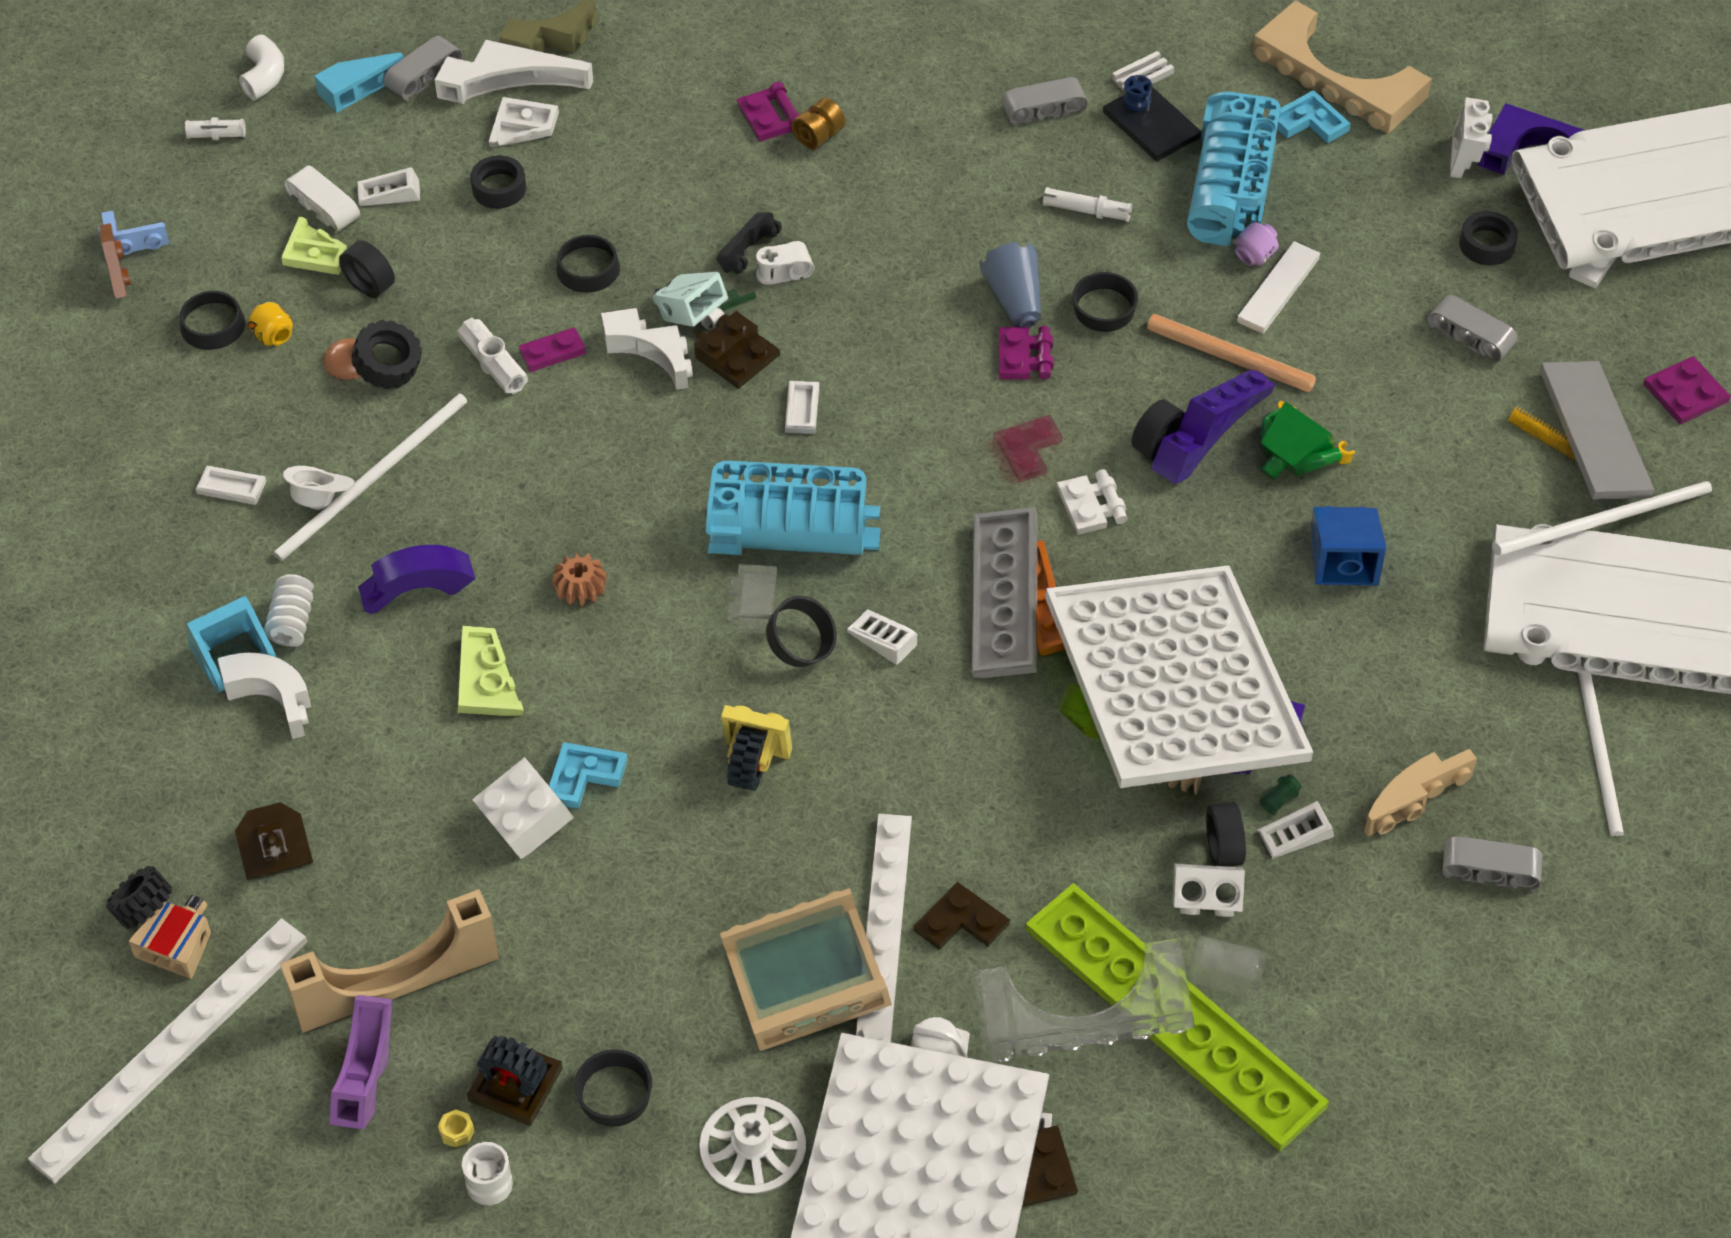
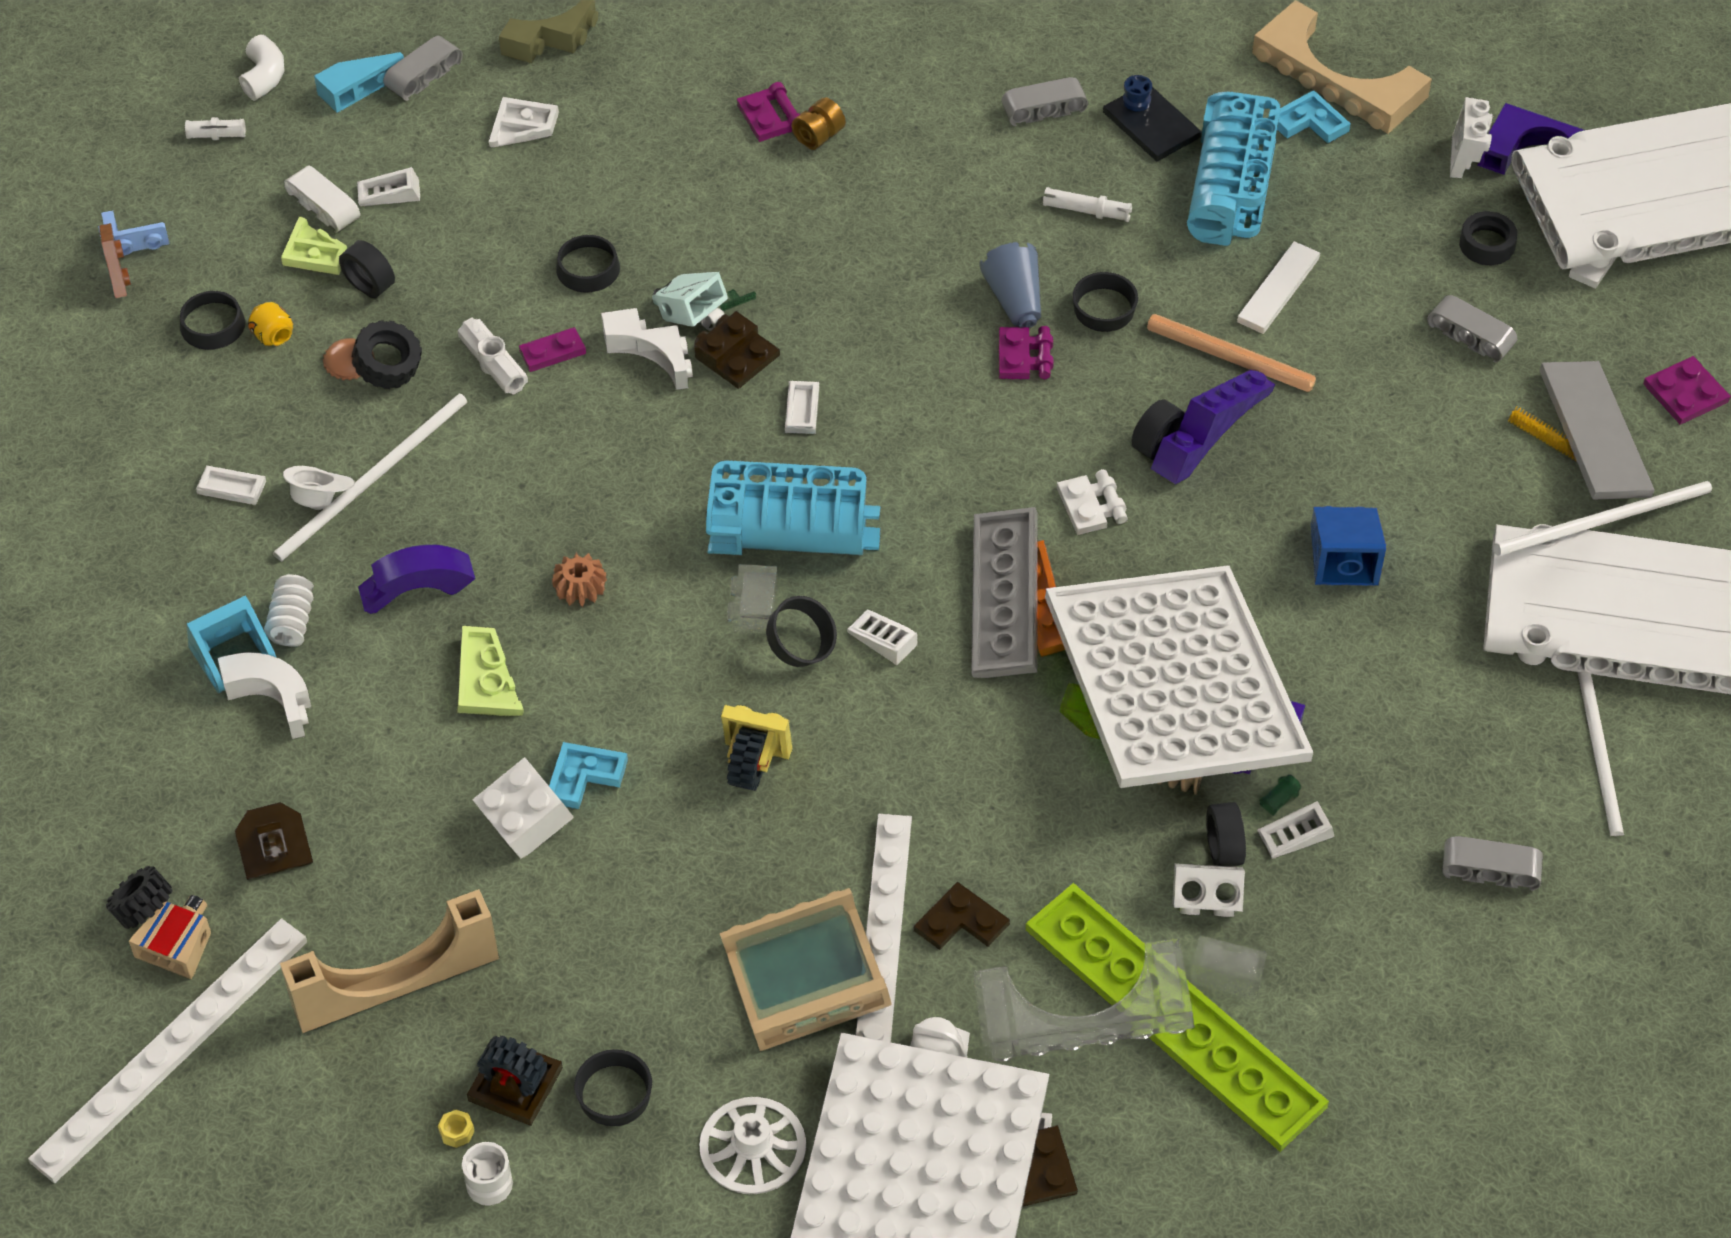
medium lavender arch [329,995,392,1129] -> none
white arch [435,40,593,104] -> none
black tyre [470,155,527,209] -> none
black piece [717,212,782,274] -> none
white piece [756,241,815,285] -> none
clear pink plate [994,415,1063,483] -> none
white tile [1112,51,1174,92] -> none
lavender head [1235,222,1279,266] -> none
green torso [1260,401,1355,480] -> none
tan slope [1364,749,1477,836] -> none

